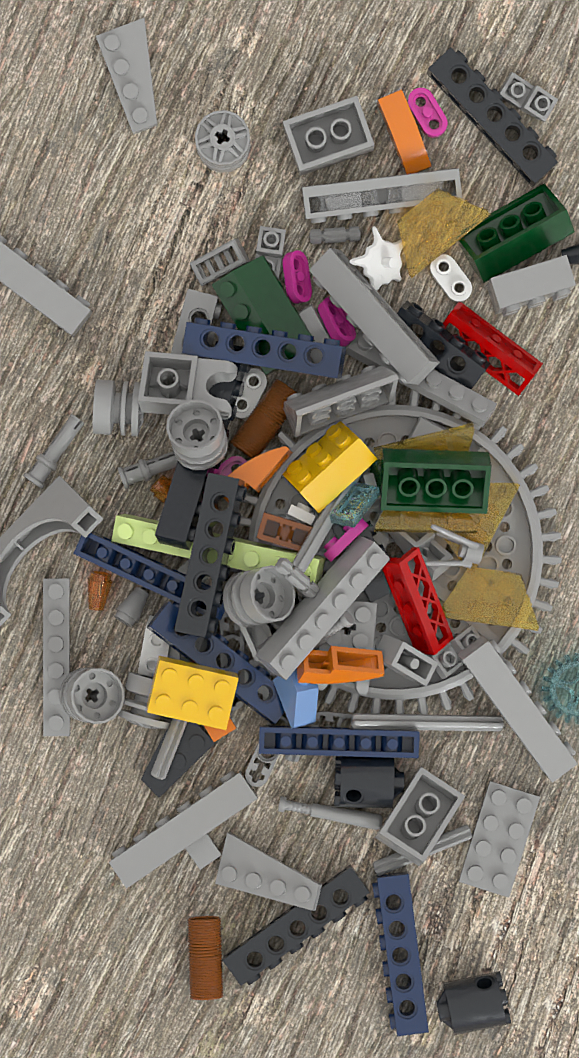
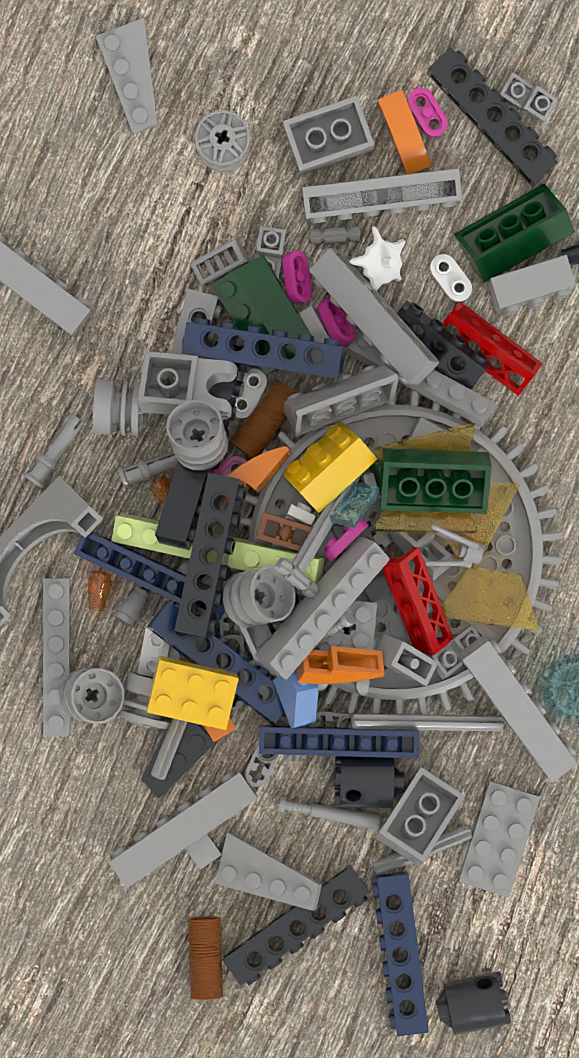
clear yellow wing [397,188,490,278] -> none

